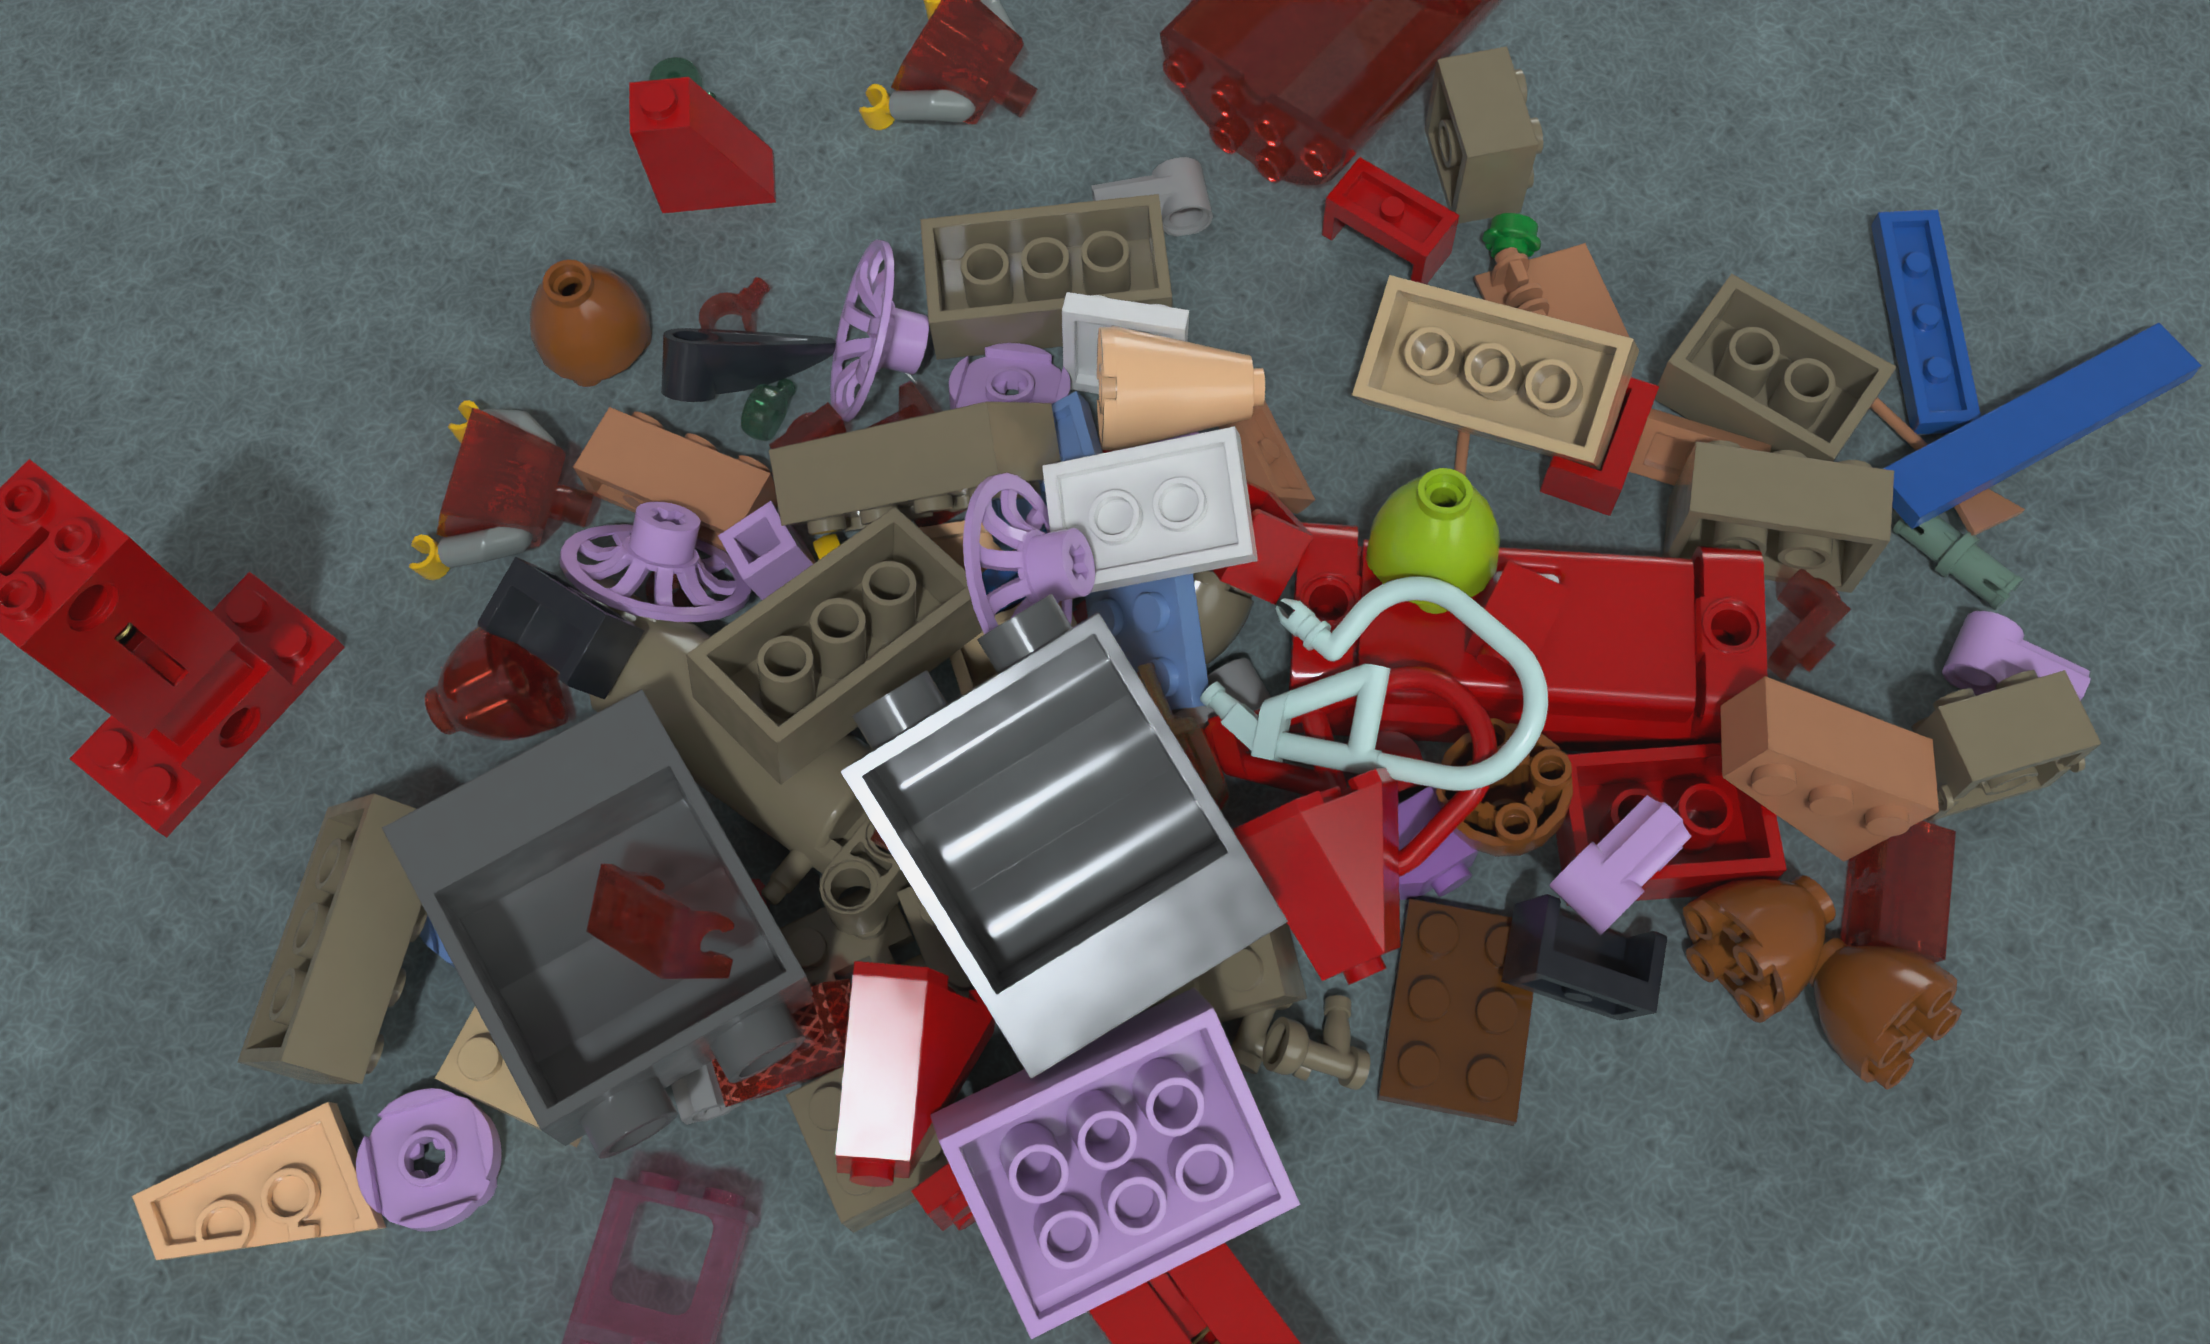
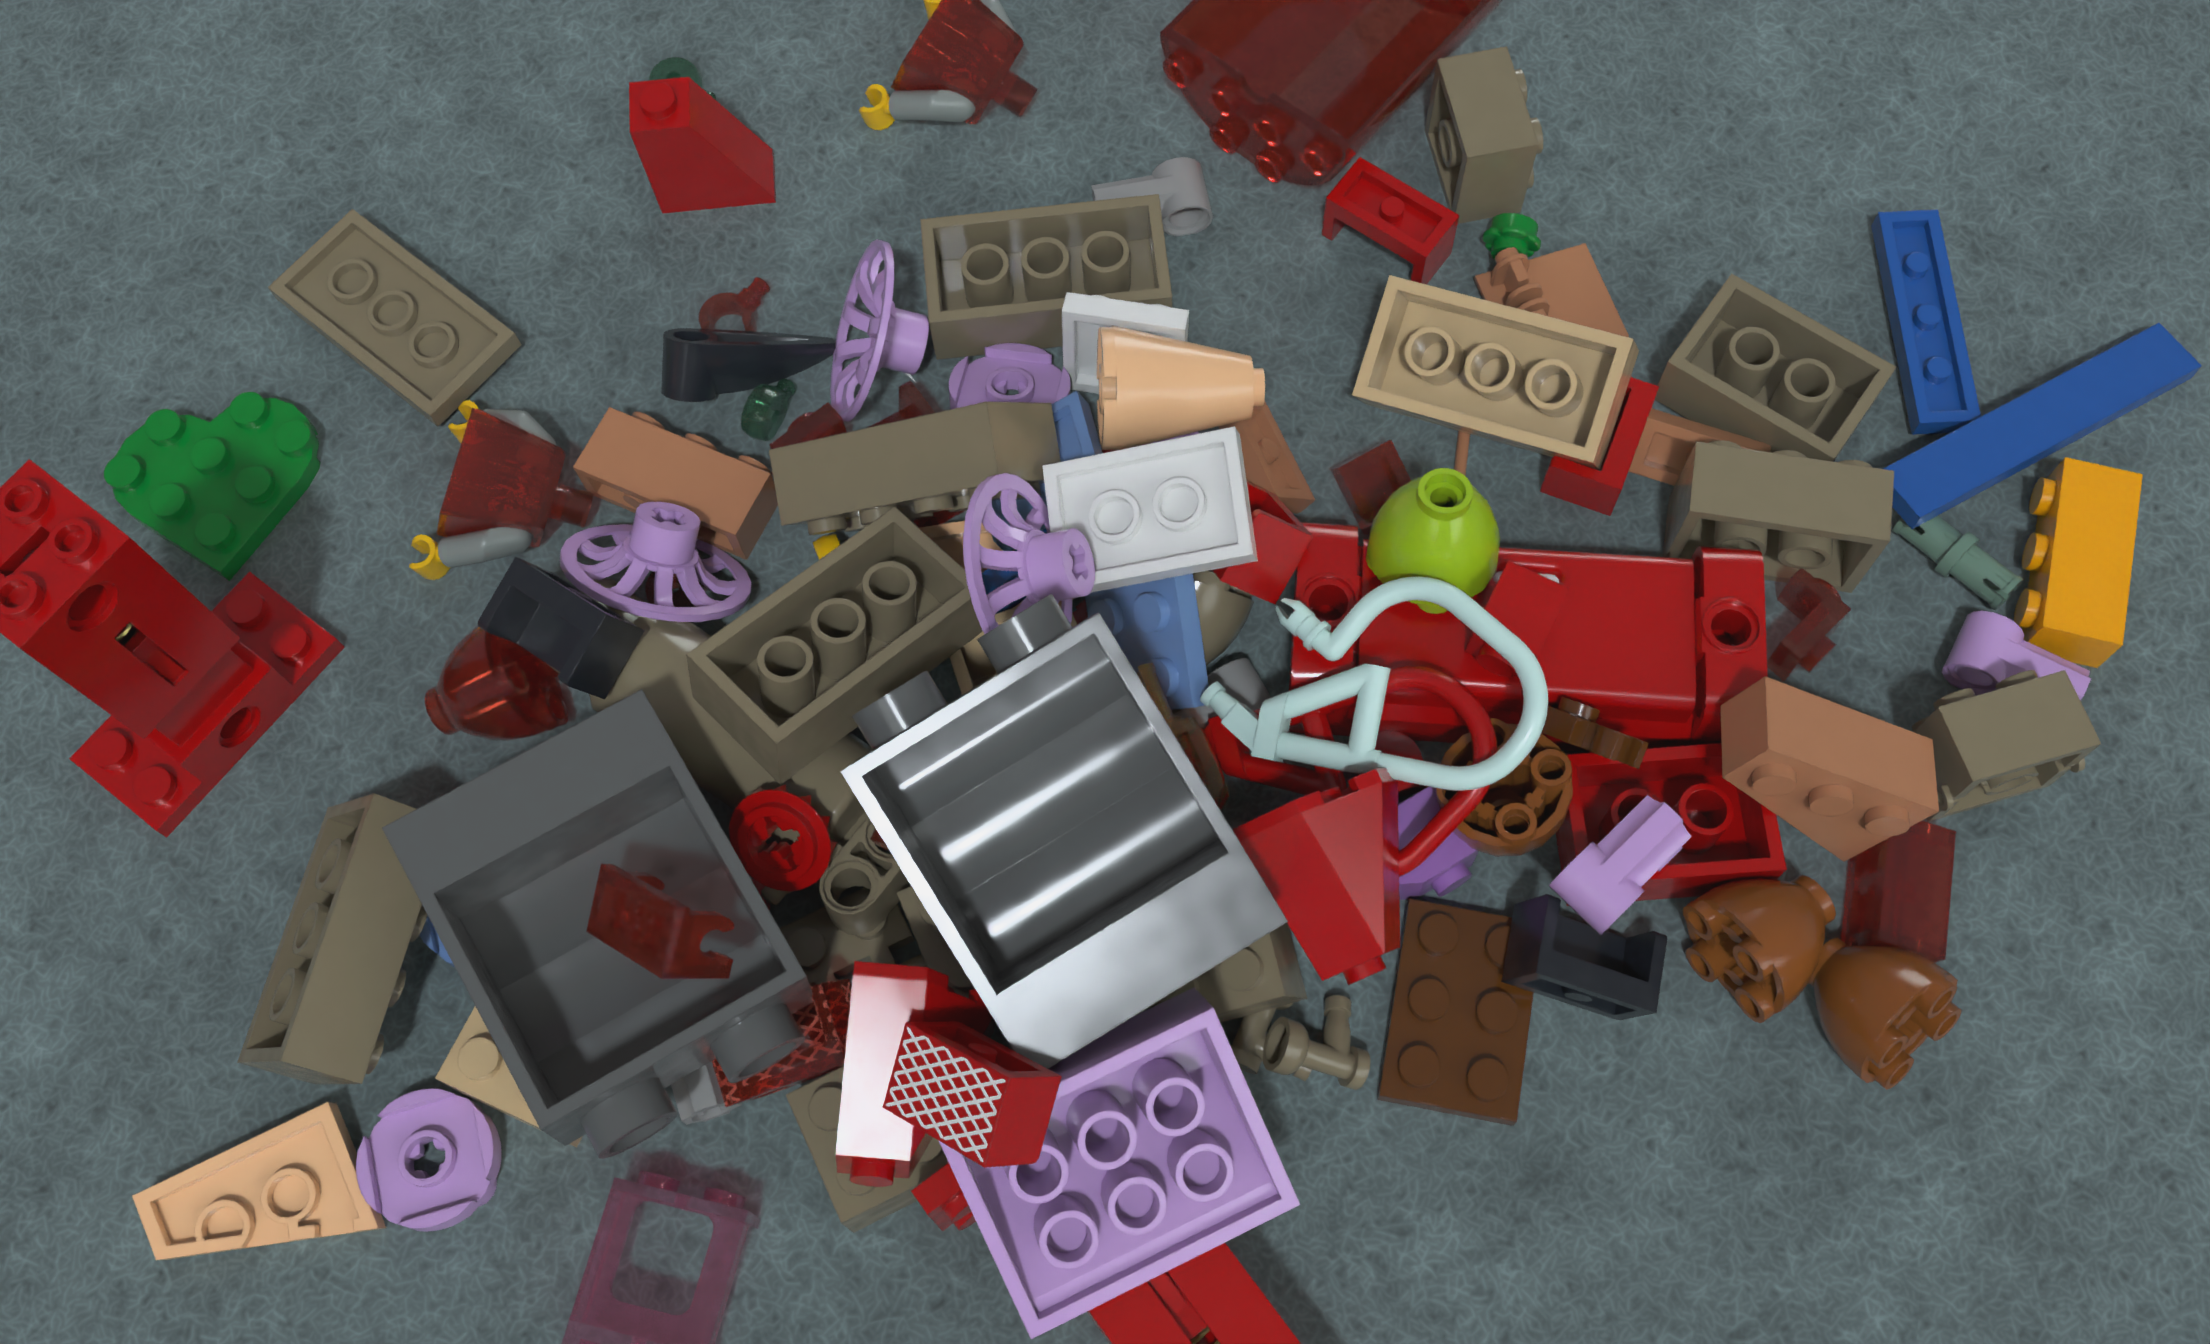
dark orange piece [530,260,652,387] -> none
lavender brick [718,501,816,600] -> none
nougat piece [1871,397,2025,536] -> none
none -> green plate [104,392,321,581]
none -> dark tan plate [268,209,522,427]
none -> red gear [729,784,837,891]
none -> red panel [882,1021,1062,1168]
none -> clear red bracket [1331,440,1411,535]
none -> reddish brown plate [1542,696,1649,769]
none -> light orange brick [2014,457,2143,668]

